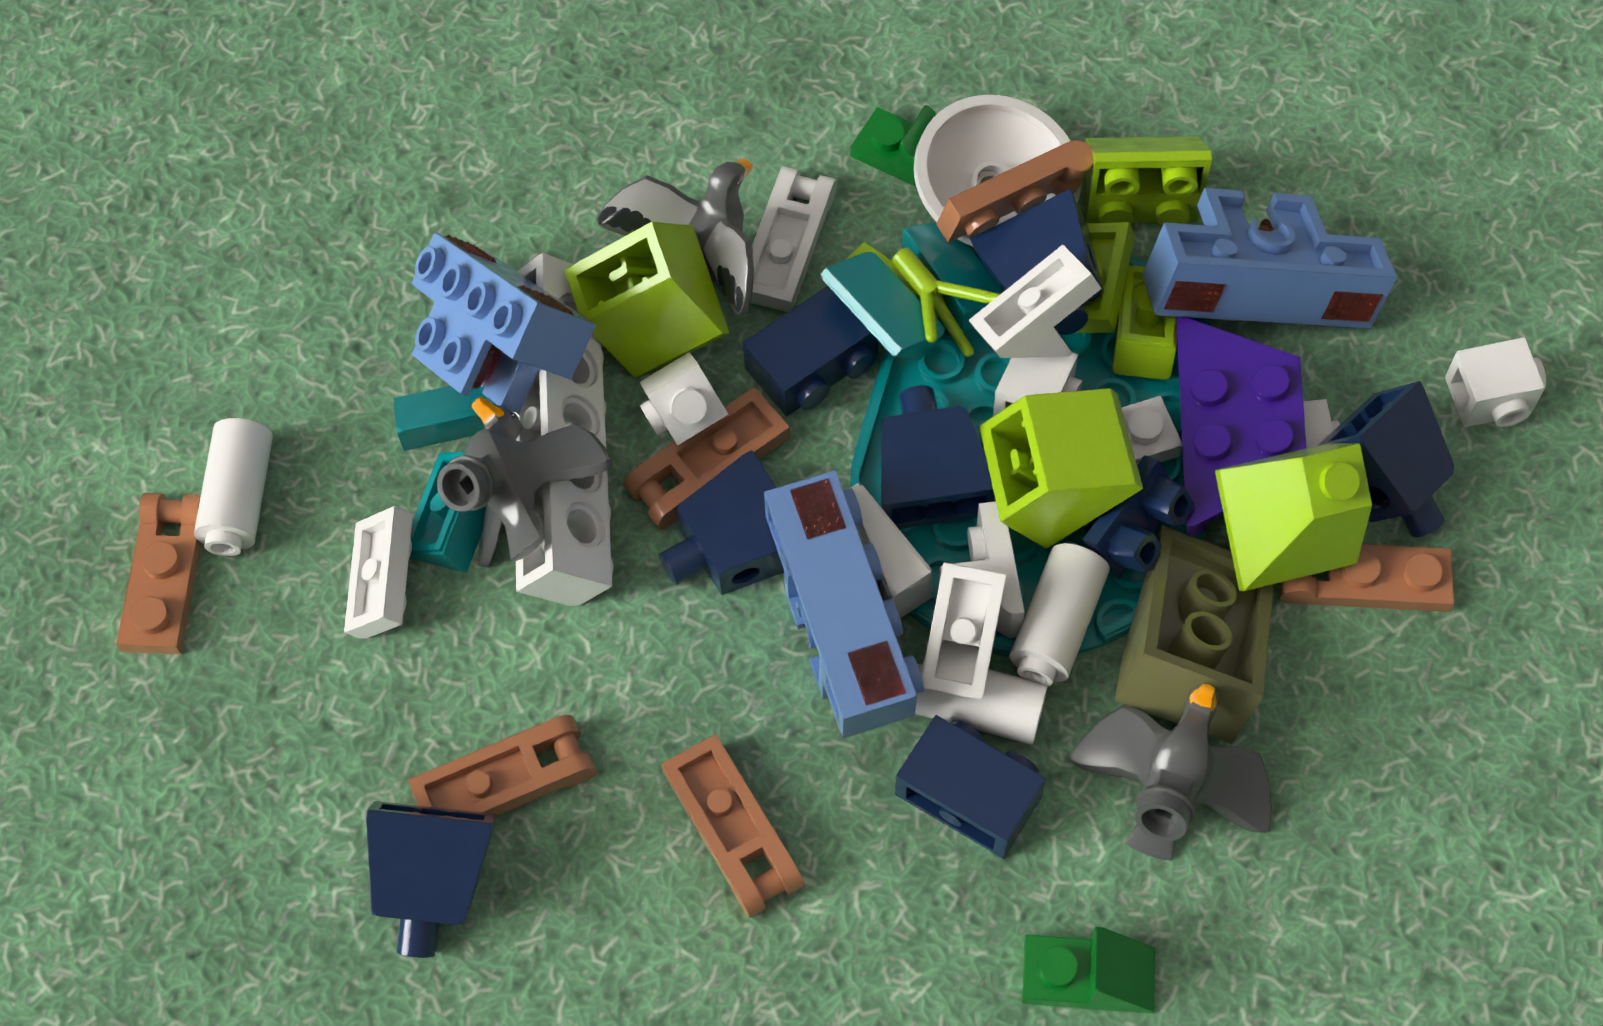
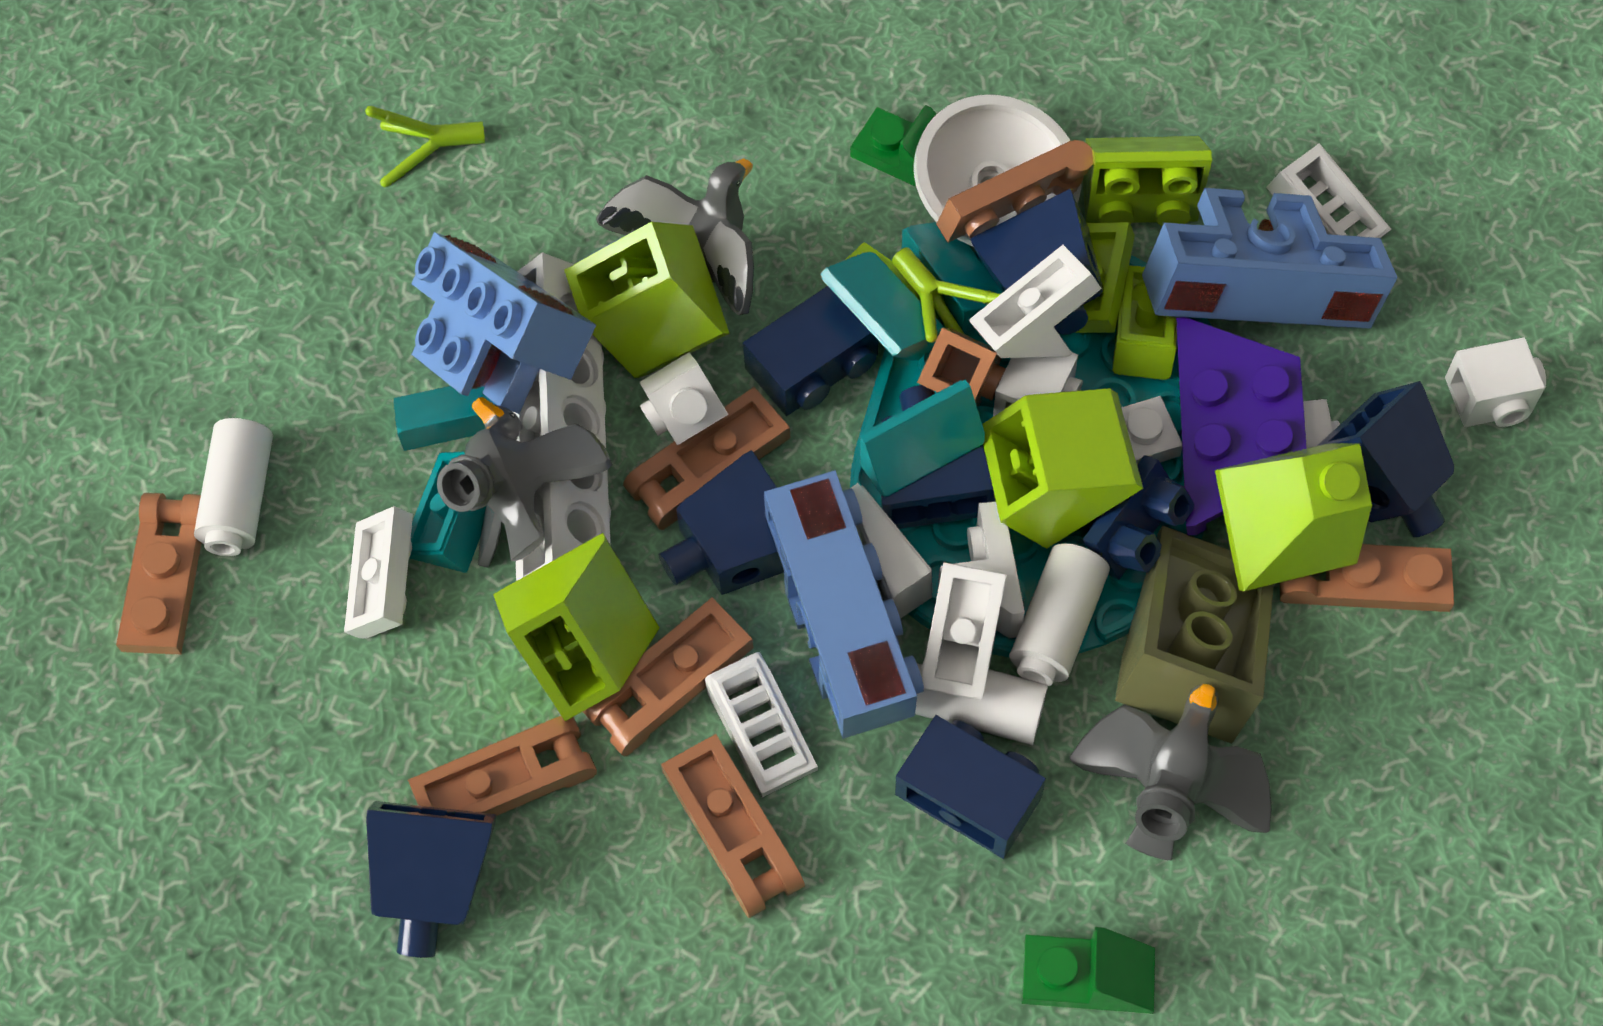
white plate [751,166,837,312] -> none
none -> lime plant [365,106,485,187]
none -> lime slope [493,533,660,721]
none -> nougat plate [583,597,754,756]
none -> white slope [705,652,818,797]
none -> teal slope [860,379,985,497]
none -> nougat brick [917,328,1006,407]
none -> white slope [1266,143,1391,238]

